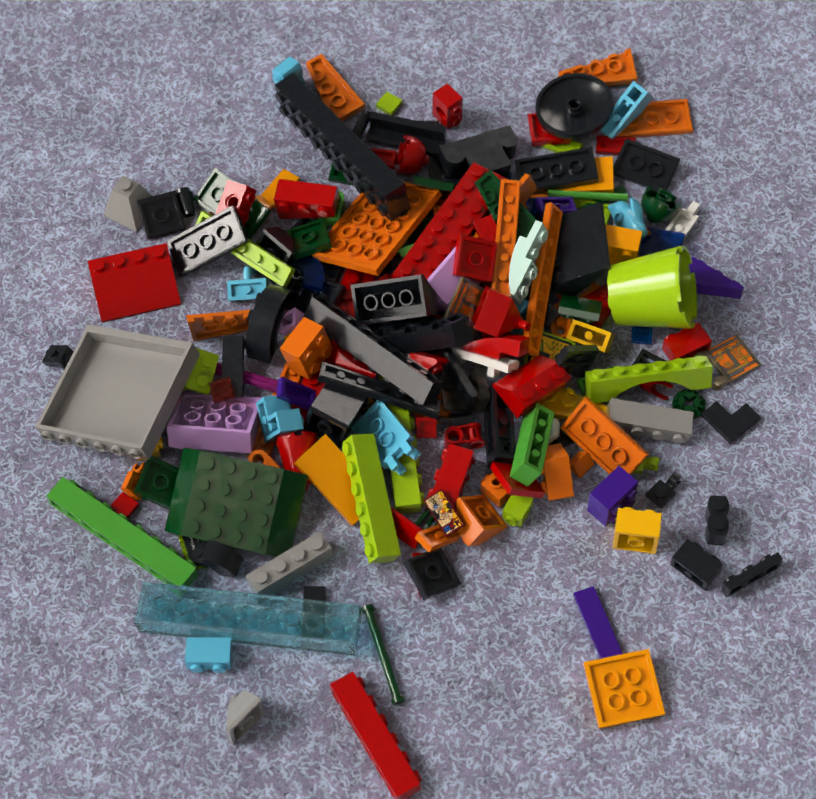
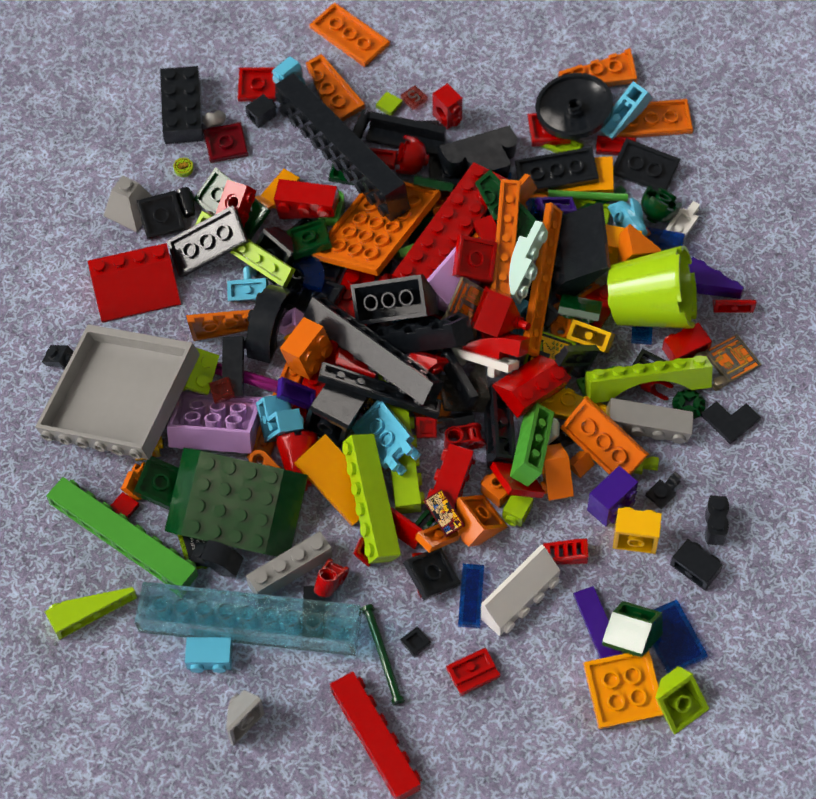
black plate [721,552,783,598] -> none
none -> lime slope [44,587,137,640]
none -> black brick [160,66,204,144]
none -> tile [173,158,193,177]
none -> light grey plate [202,110,226,128]
none -> dark red tile [203,122,248,163]
none -> red tile [238,67,276,102]
none -> black brick [245,94,277,128]
none -> orange tile [309,2,390,67]
none -> red piece [314,558,350,597]
none -> red slope [353,537,371,567]
none -> black tile [400,627,431,657]
none -> clear red tile [401,85,428,110]
none -> red plate [446,647,500,696]
none -> clear blue tile [458,563,484,628]
none -> white slope [481,545,560,636]
none -> red slope [543,538,588,564]
none -> slope [602,601,663,657]
none -> orange slope [617,224,661,263]
none -> clear blue tile [652,599,708,674]
none -> lime slope [655,666,709,734]
none -> red slope [713,300,757,313]

